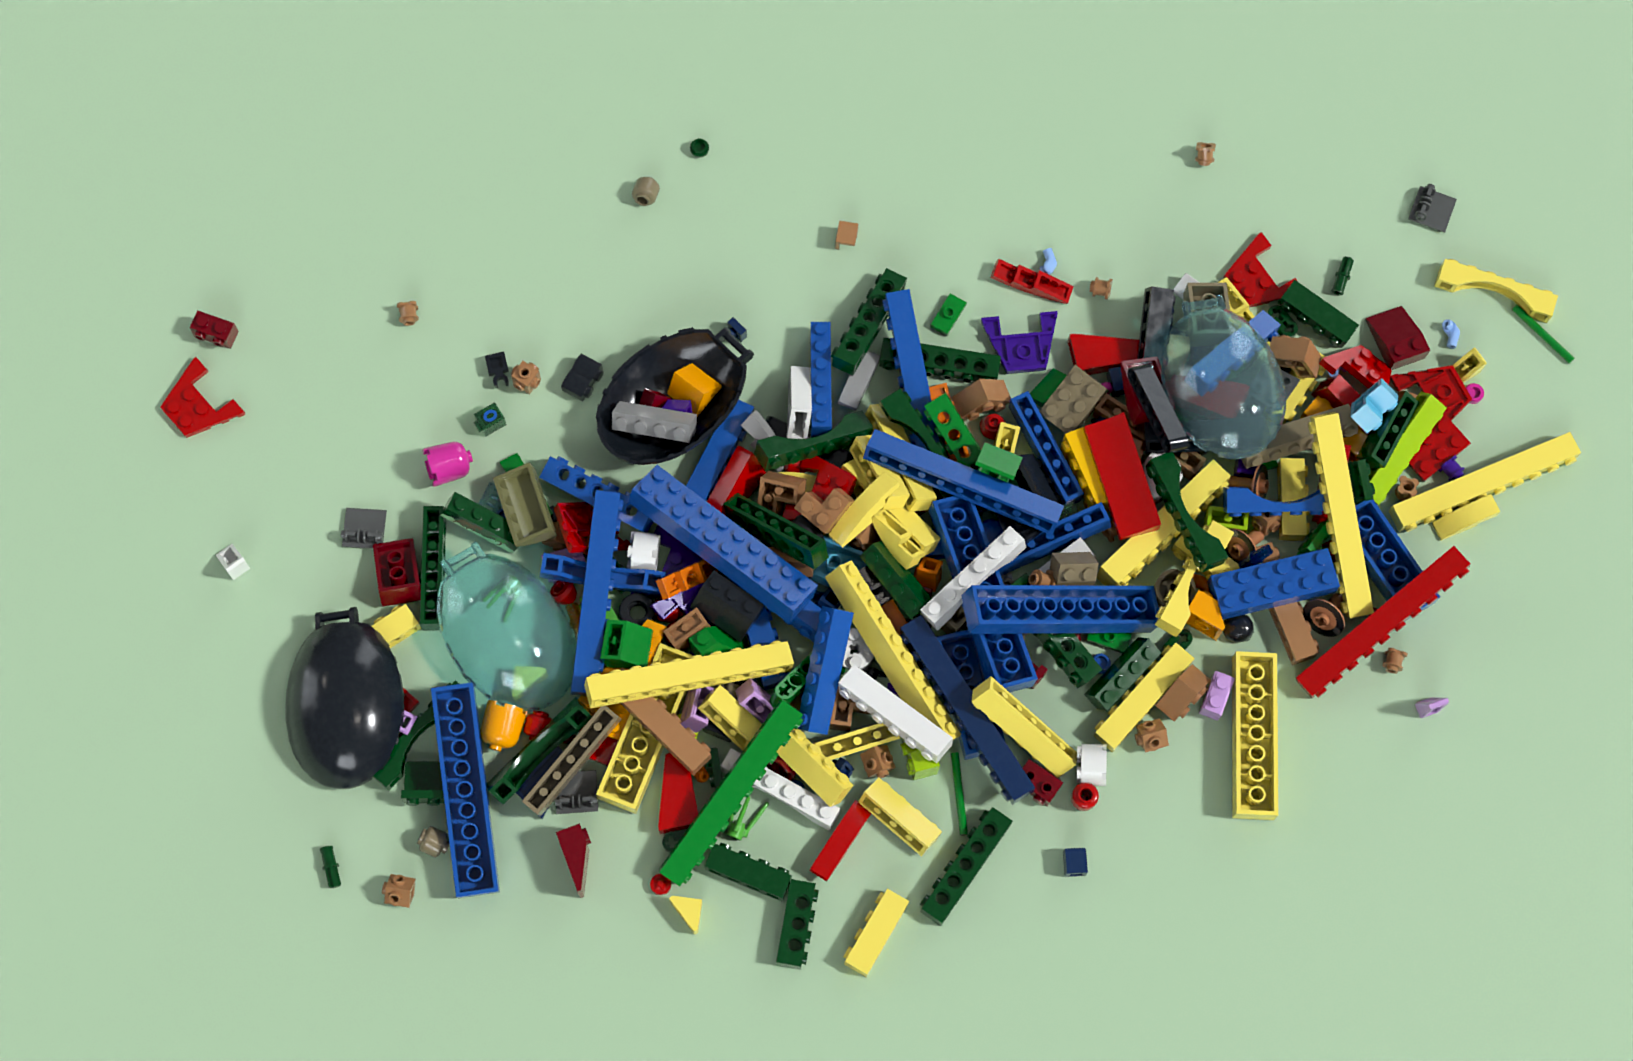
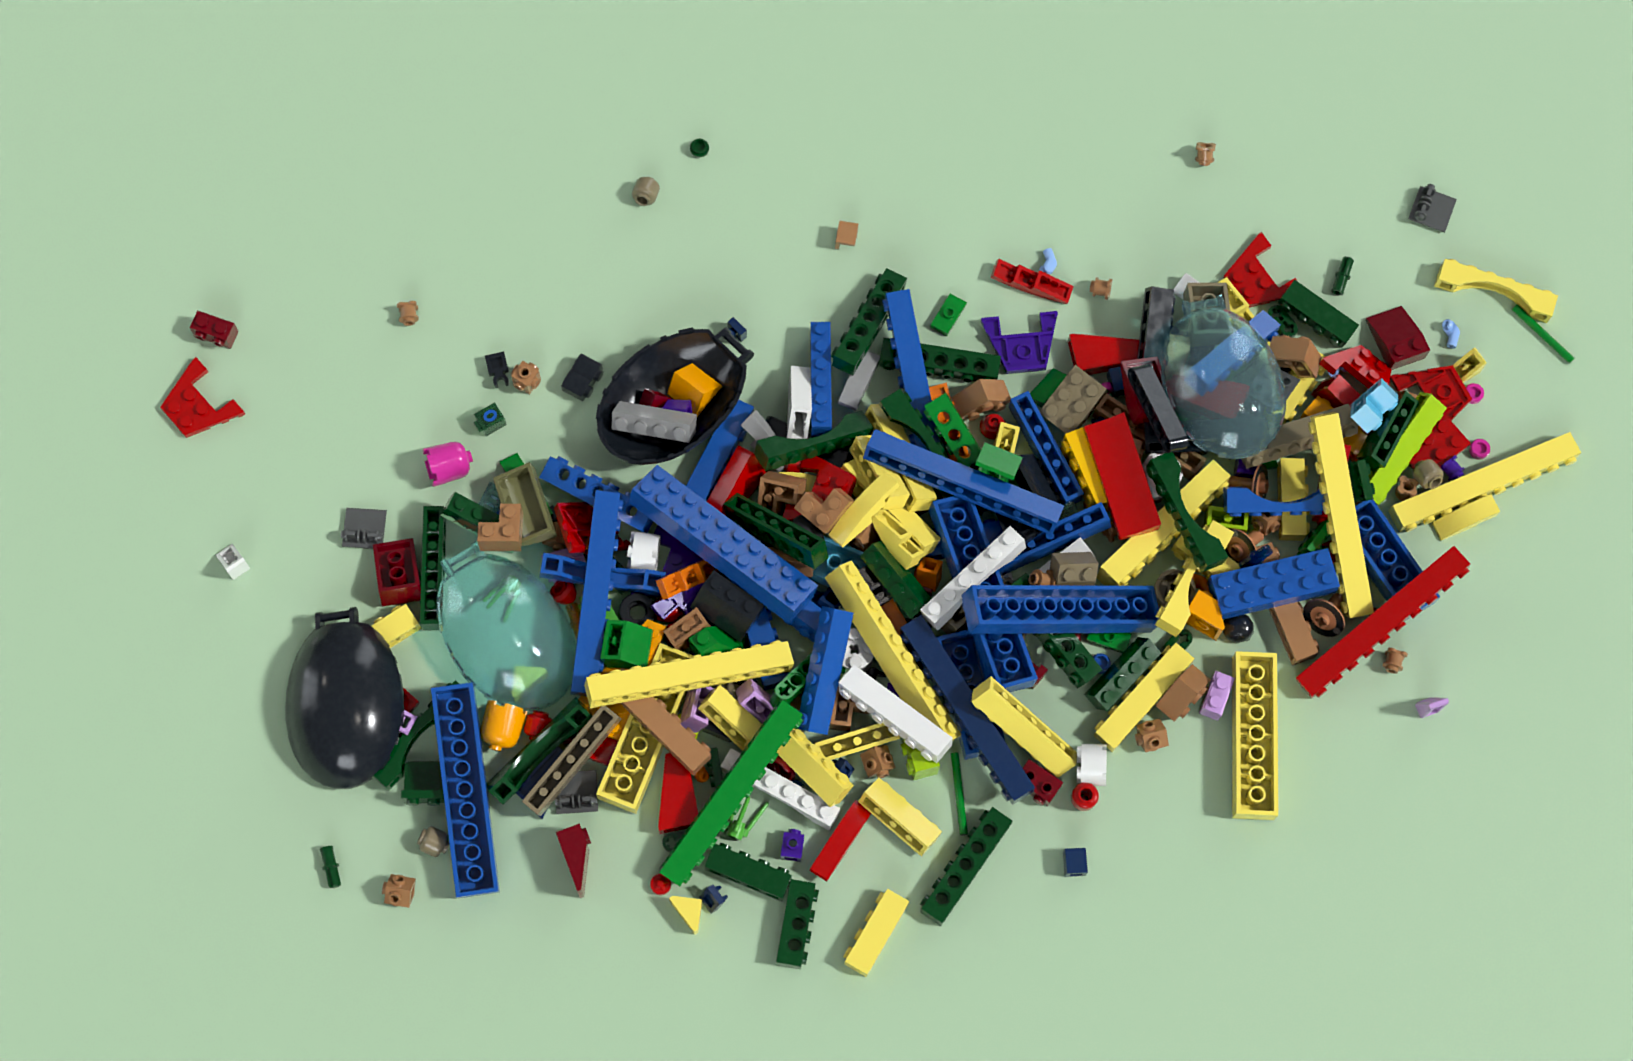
none -> medium nougat brick [477,504,523,551]
none -> dark blue tile [699,885,728,914]
none -> dark purple brick [780,829,805,862]
none -> dark tan head [1413,459,1444,489]
none -> dark pink tile [1469,439,1490,460]

